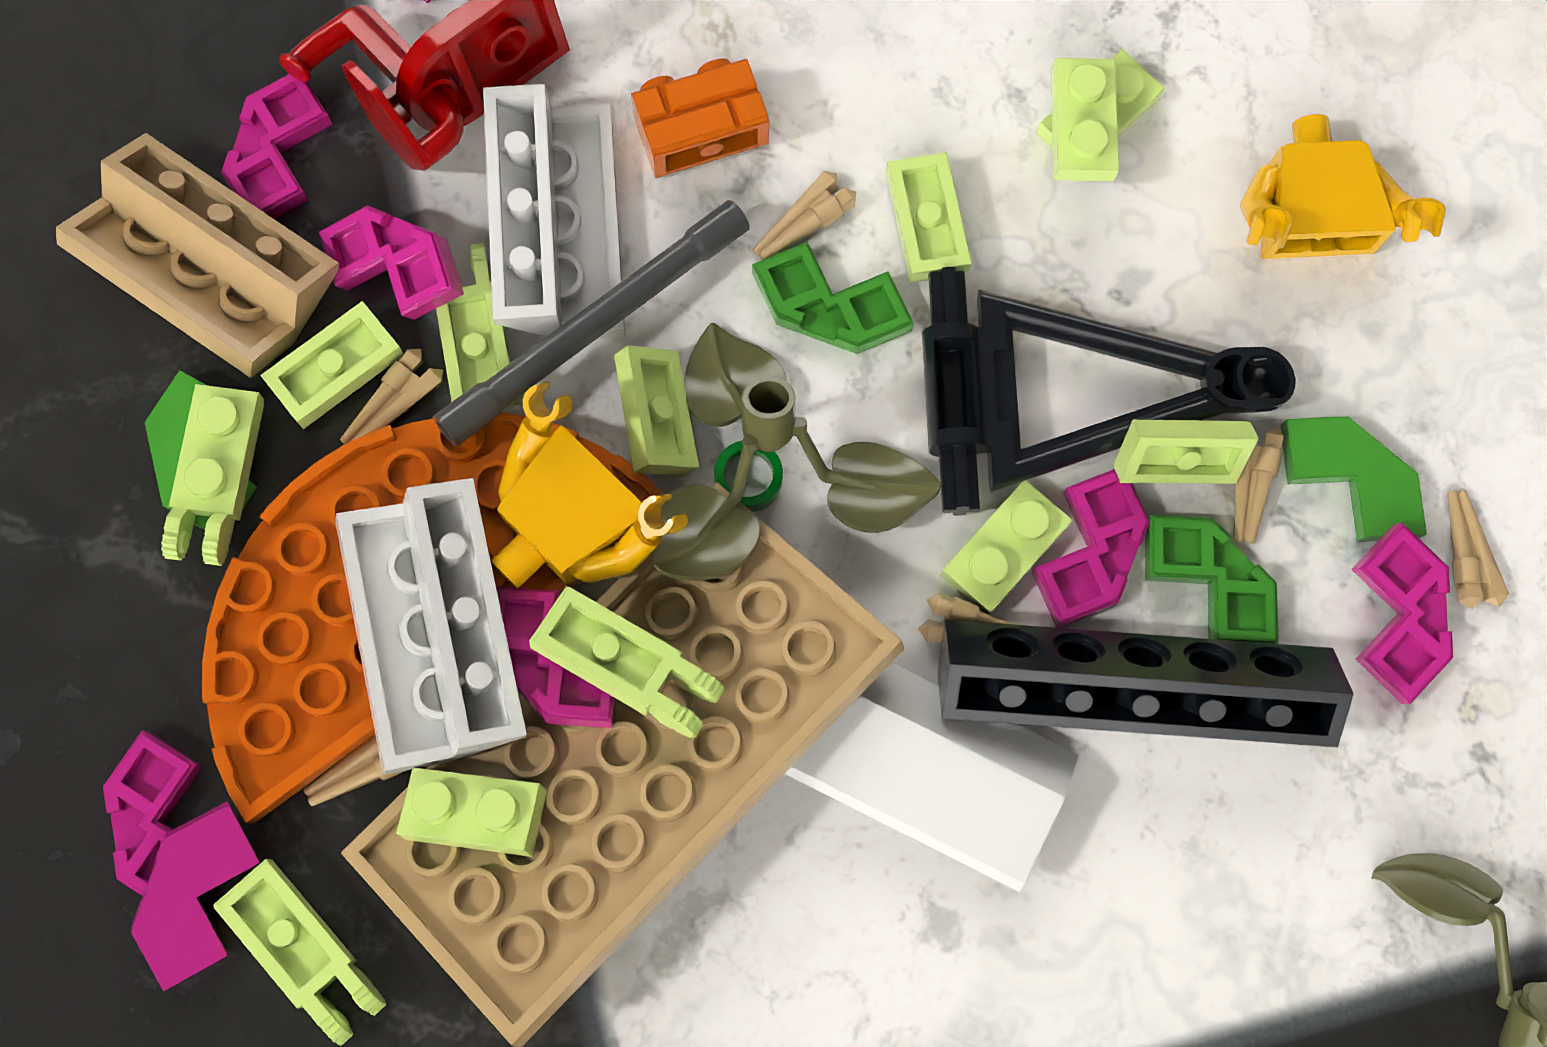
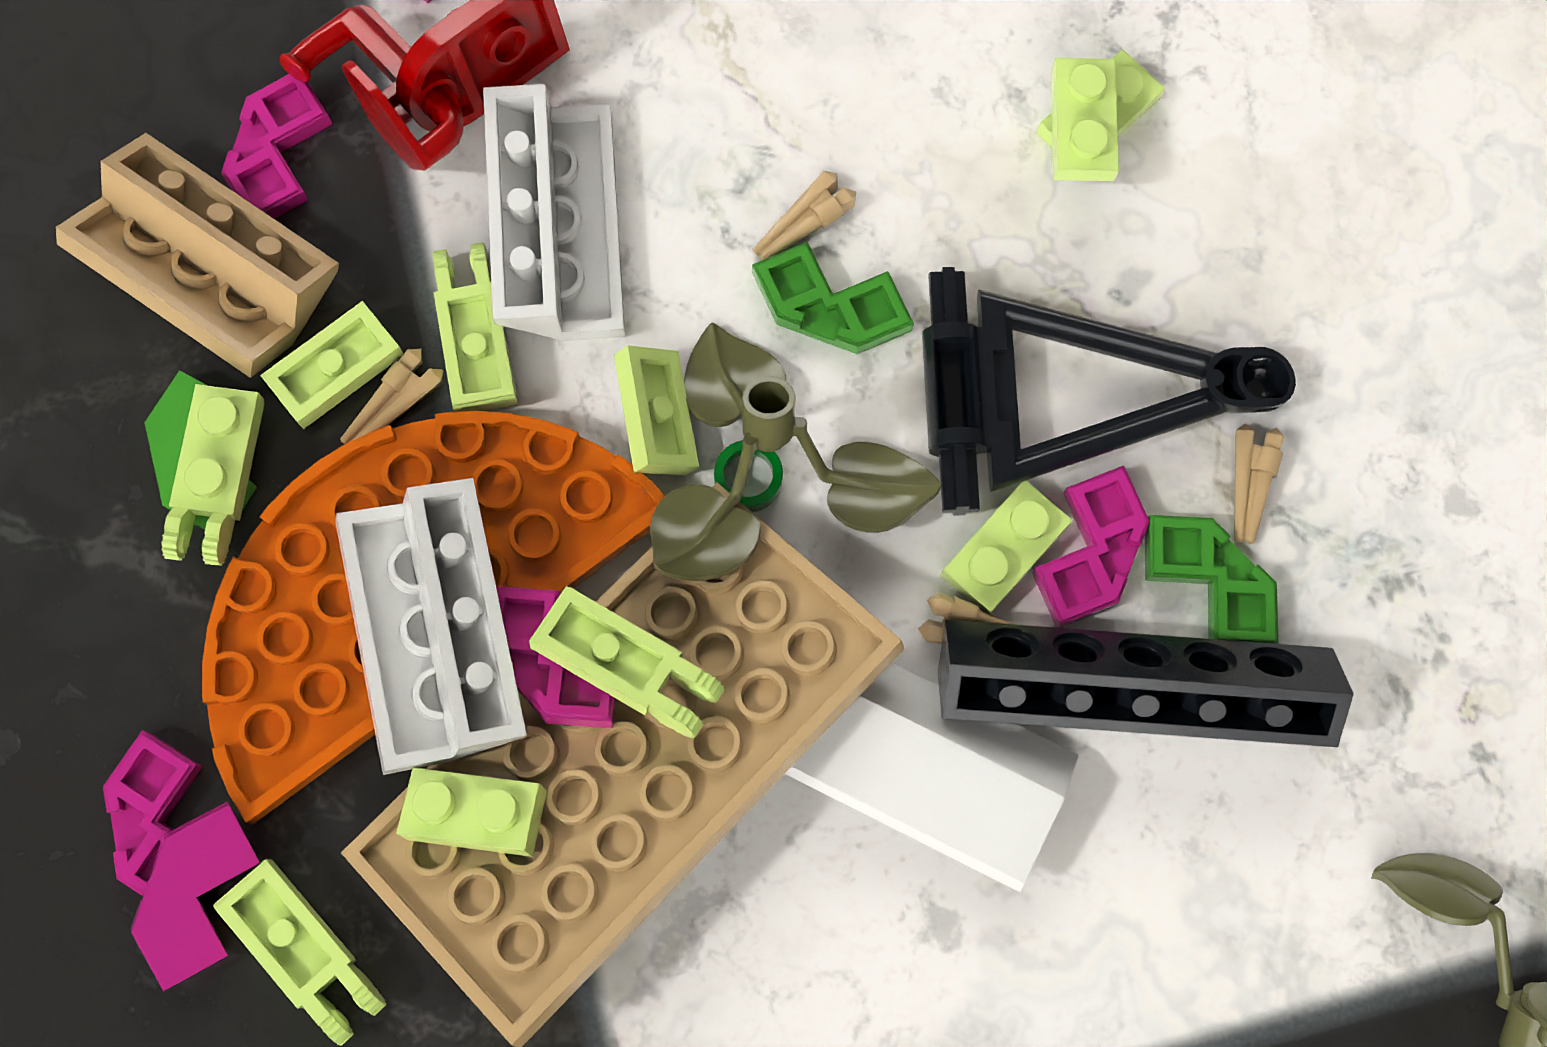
tan piece [304,735,408,807] -> none
dark pink tile [319,205,464,320] -> none
dark grey piece [433,200,750,447] -> none
yellow torso [491,381,688,589] -> none
orange brick [631,58,769,178] -> none
yellowish green plate [886,152,972,283] -> none
yellowish green plate [1113,419,1259,484] -> none
yellow torso [1240,114,1446,259] -> none
bright green tile [1280,416,1427,542] -> none
dark pink tile [1351,522,1453,704] -> none
tan piece [1447,490,1509,609] -> none

